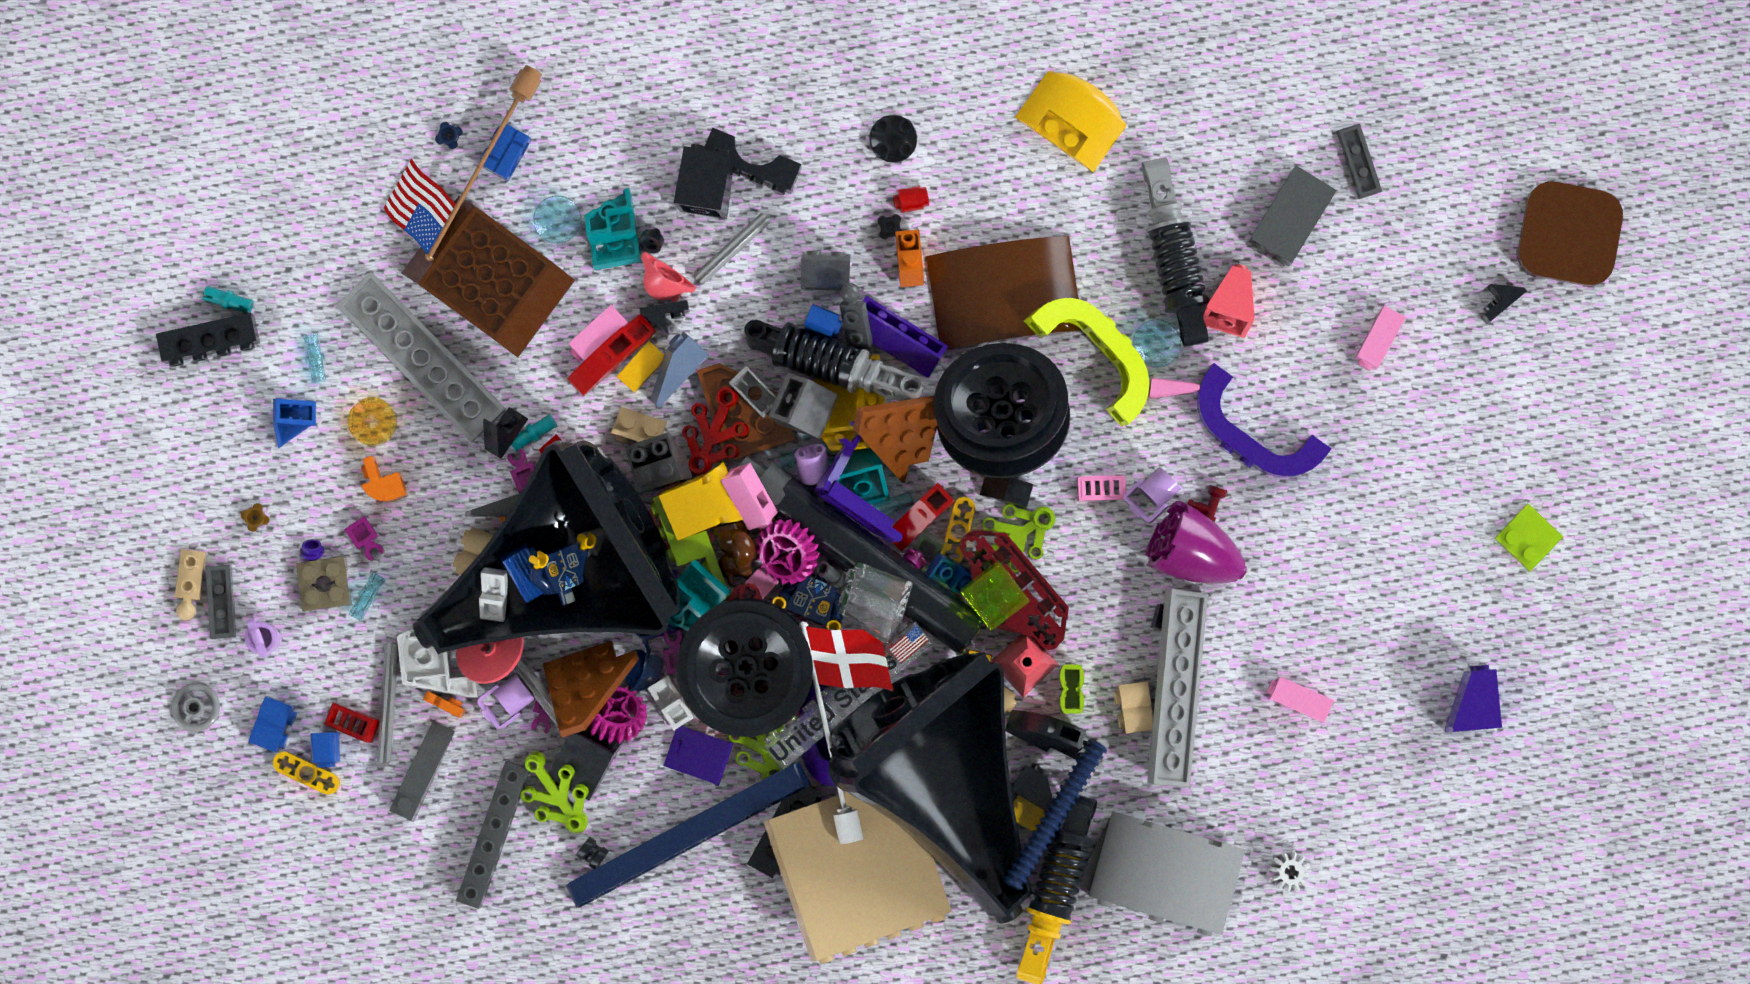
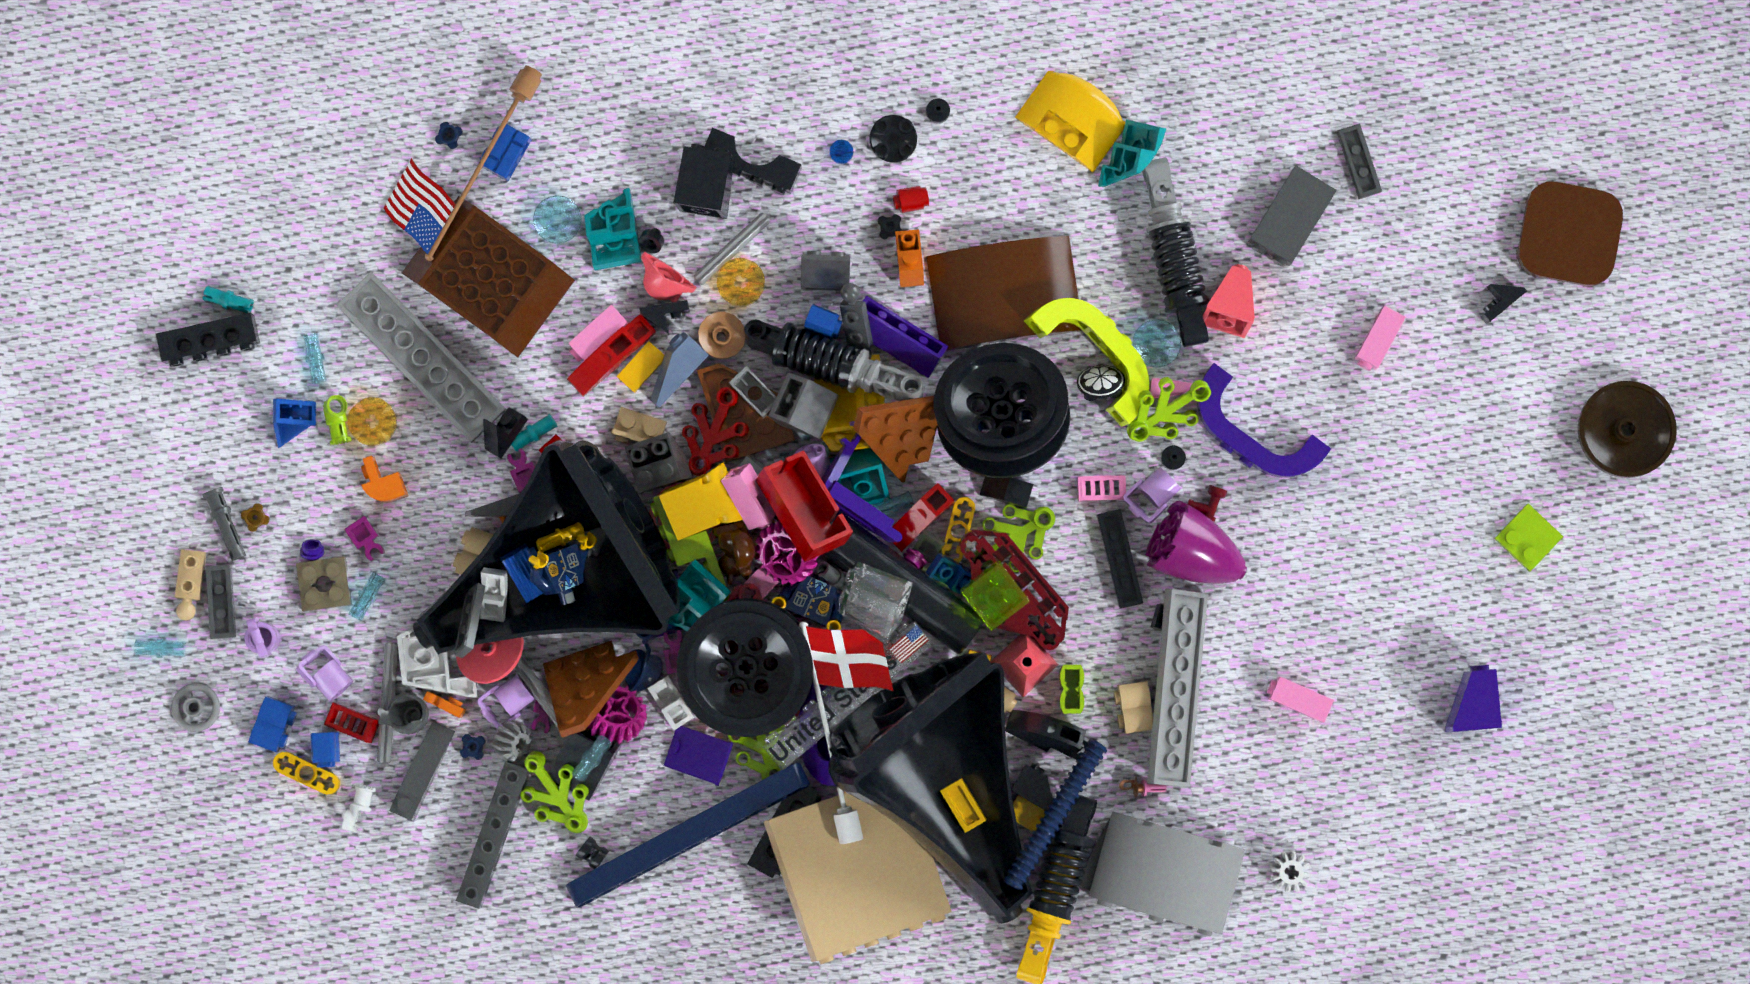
none -> clear light blue pin [134,639,186,658]
none -> dark grey pin [202,487,246,561]
none -> lavender piece [296,645,353,702]
none -> lime connector [323,395,352,445]
none -> white connector [342,783,377,833]
none -> dark grey hat [376,693,429,735]
none -> dark grey tile [454,583,485,658]
none -> dark blue plate [460,734,486,760]
none -> light grey gear [492,720,533,762]
none -> yellow axle [536,522,585,552]
none -> clear light blue pin [572,735,612,782]
none -> medium nougat dish [698,312,746,359]
none -> clear yellow plate [717,258,765,307]
none -> red piece [756,450,853,562]
none -> clear blue tile [830,140,854,164]
none -> black tile [926,98,950,123]
none -> yellow tile [940,778,987,833]
none -> dish [1077,365,1125,401]
none -> black plate [1097,509,1143,609]
none -> teal slope [1098,119,1166,187]
none -> piece [1119,777,1167,798]
none -> lime plant [1126,377,1211,442]
none -> black tile [1161,445,1186,470]
none -> dark brown dish [1578,381,1677,478]

